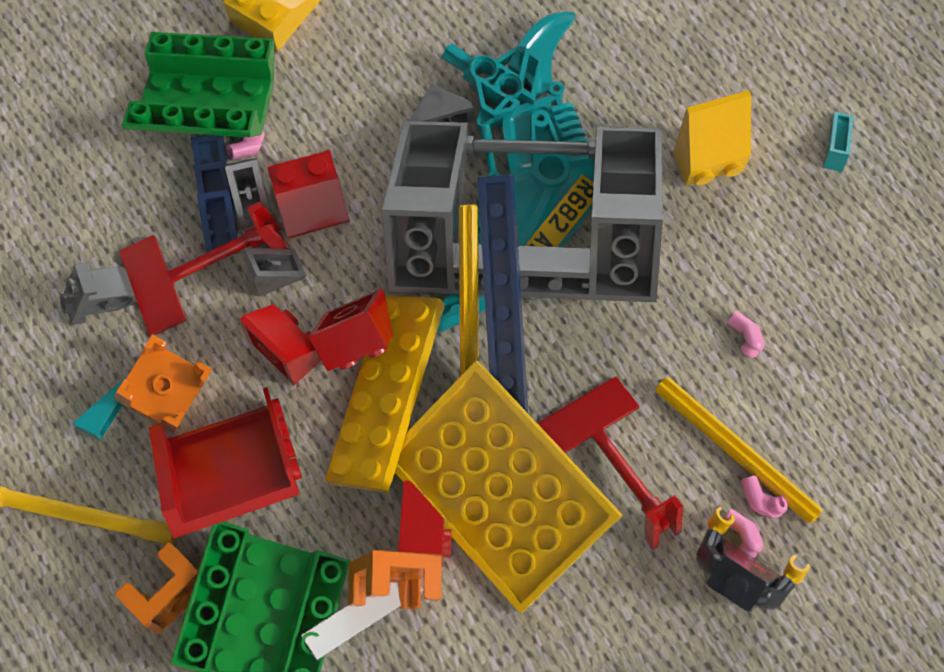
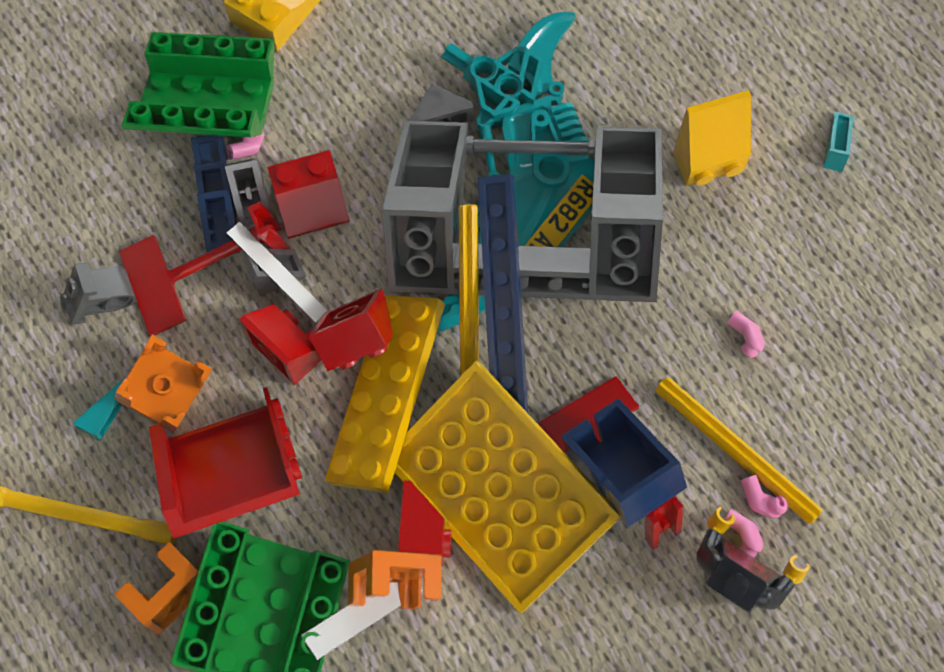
none -> white sticker [227,222,327,323]
none -> dark blue piece [561,398,687,527]

